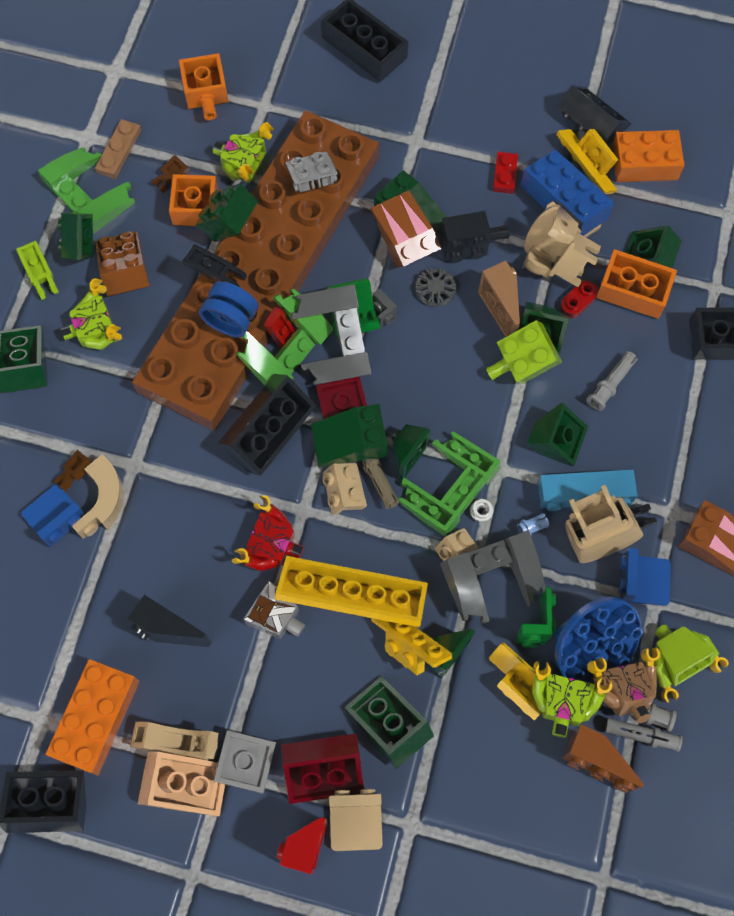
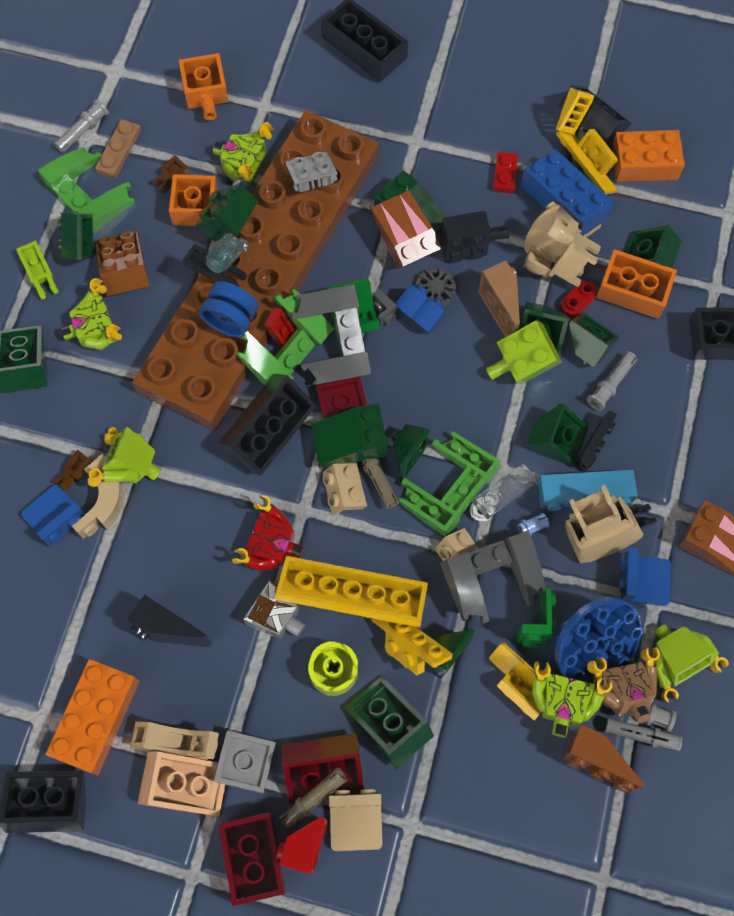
none -> light grey pin [54,99,109,153]
none -> lime torso [88,427,161,487]
none -> clear light blue plate [206,233,249,273]
none -> dark red brick [218,812,287,906]
none -> dark tan pin [280,768,347,830]
none -> neon yellow brick [308,642,358,696]
none -> blue brick [395,284,447,334]
none -> clear plate [472,464,539,520]
none -> yellow slope [556,88,594,134]
none -> dark green slope [569,313,620,367]
none -> black hinge [576,410,617,472]

